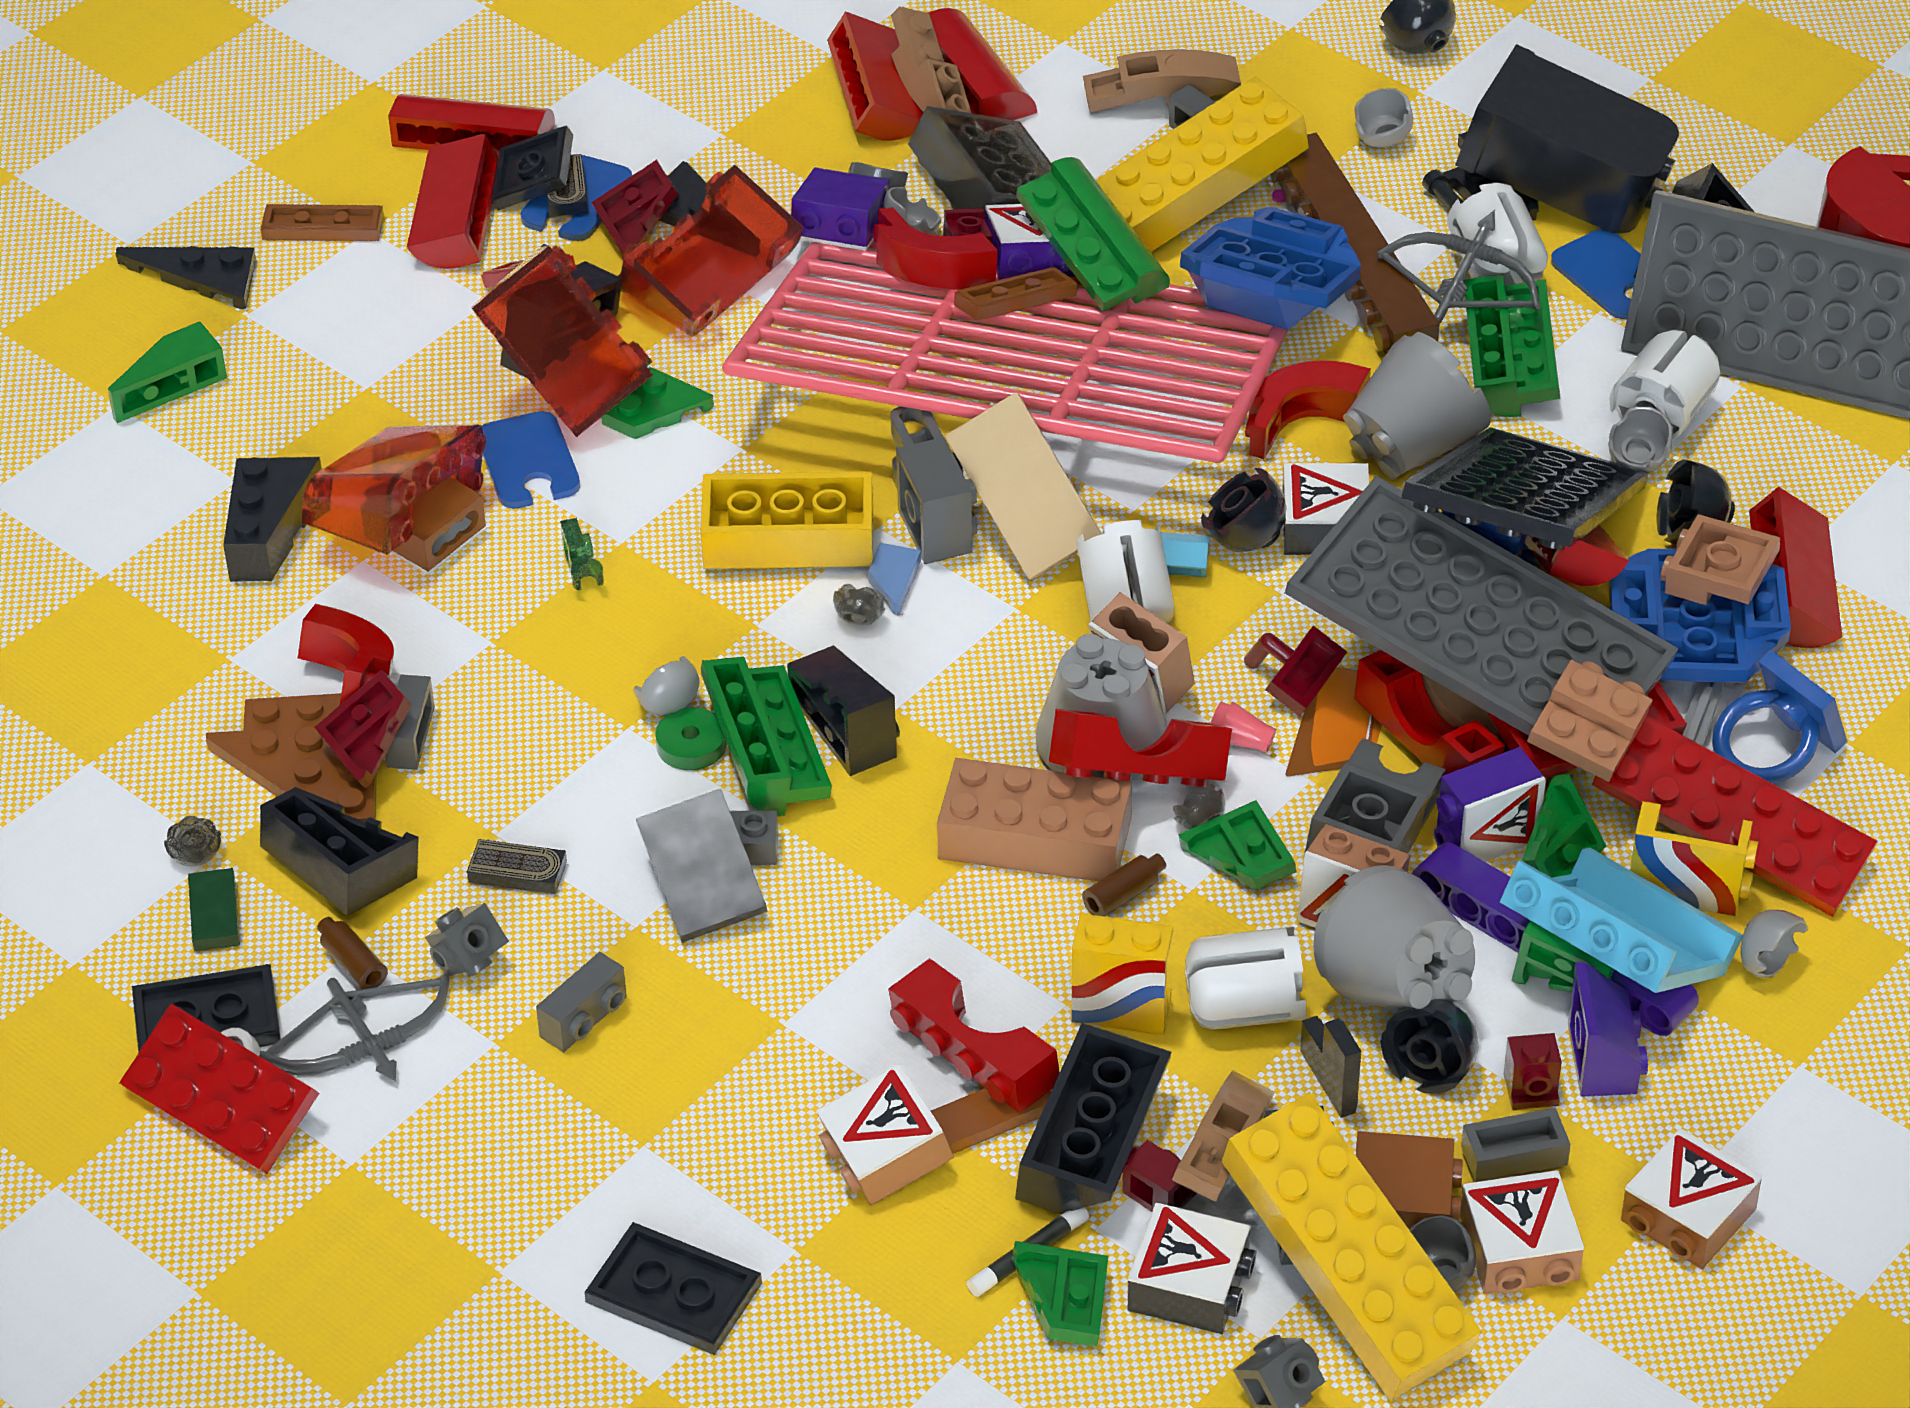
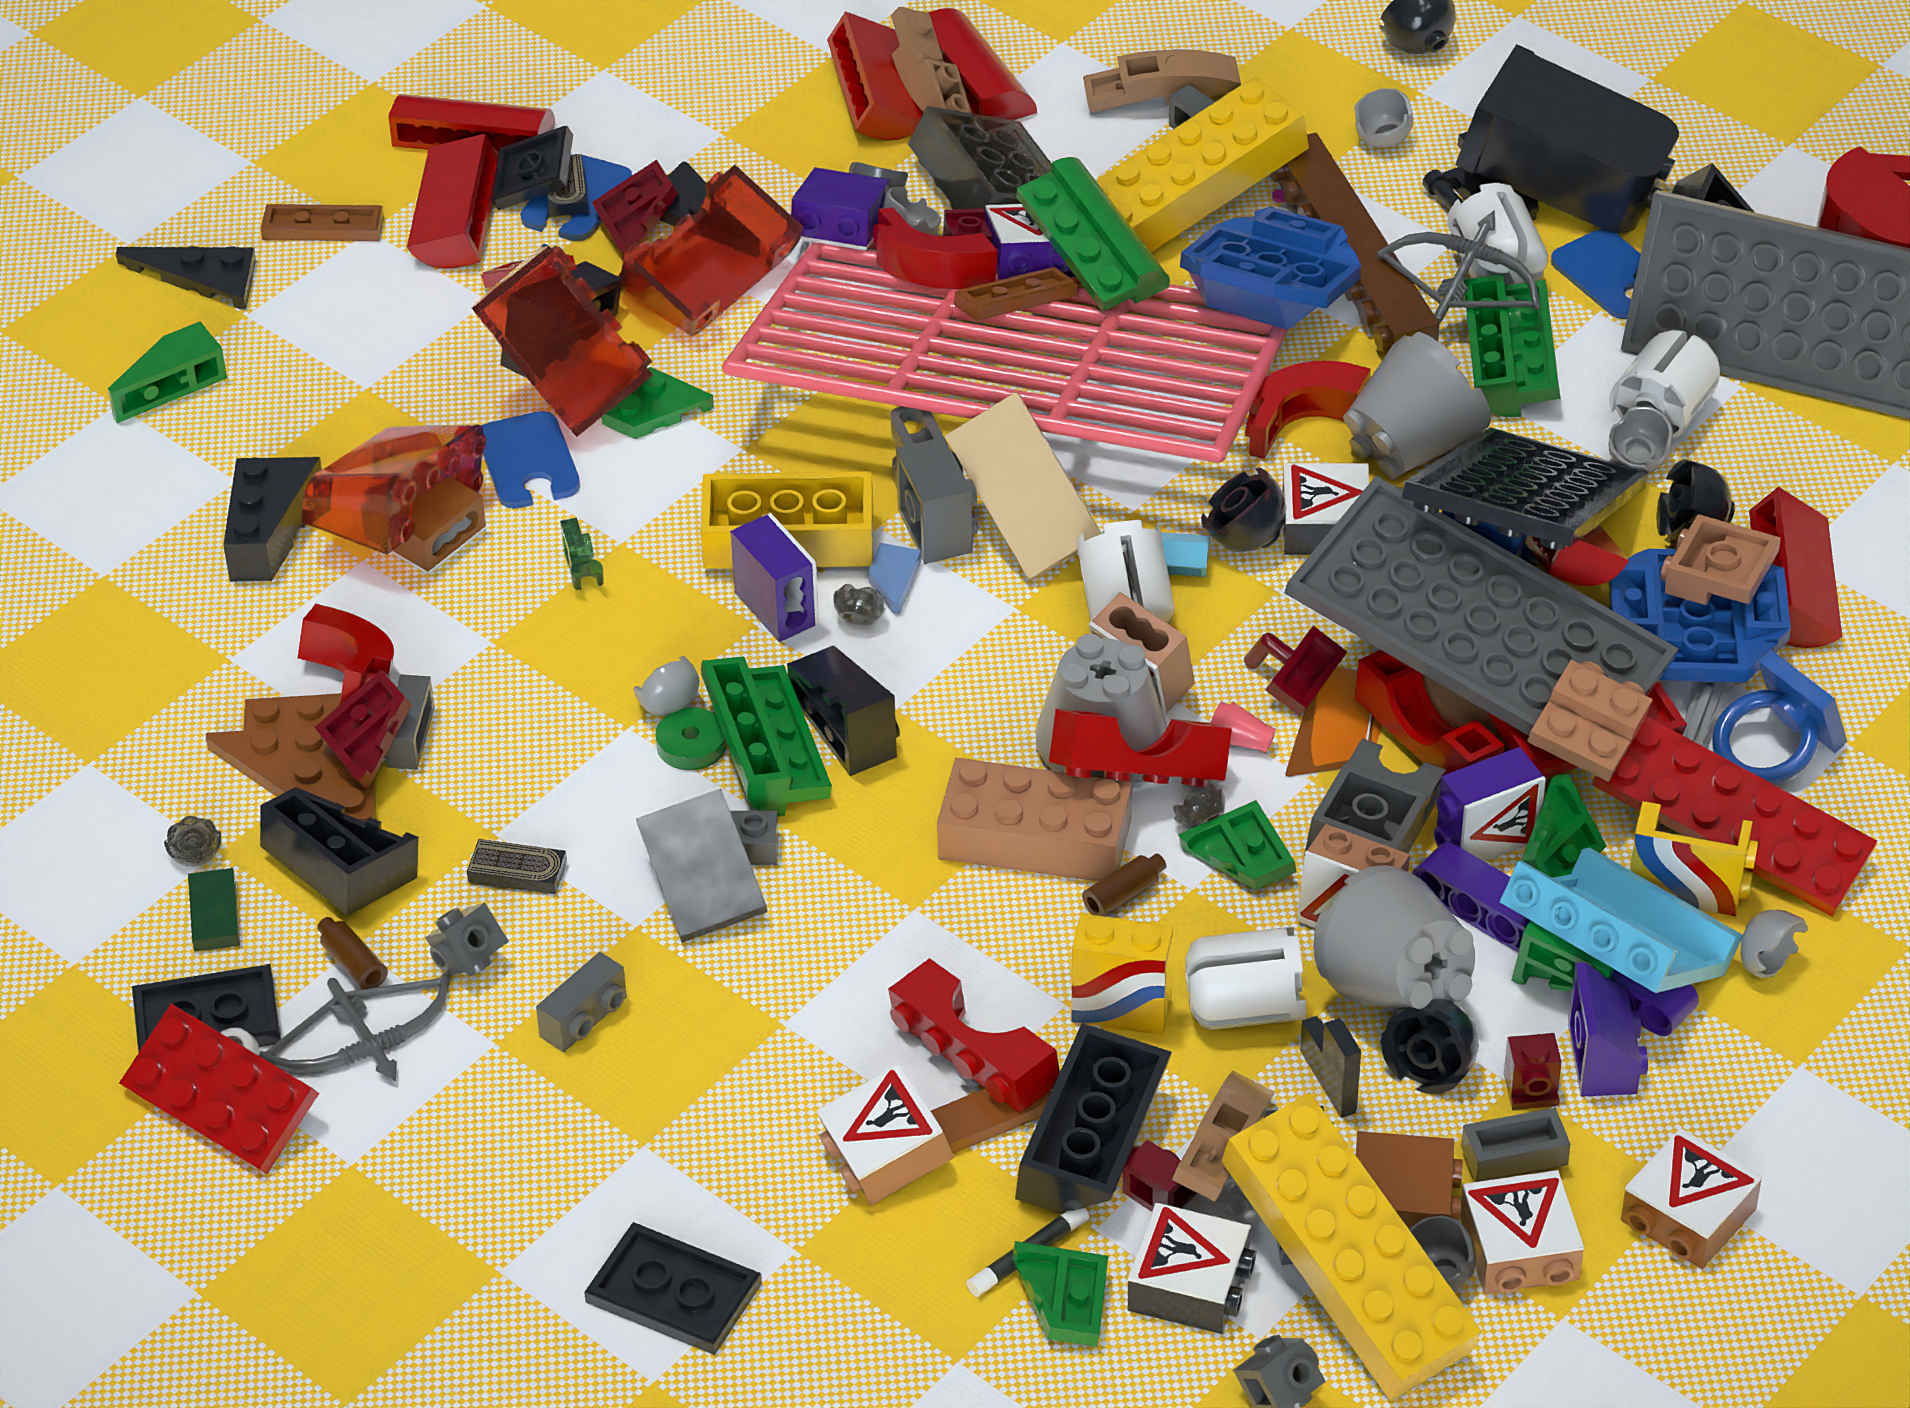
none -> dark purple piece [730,513,819,642]

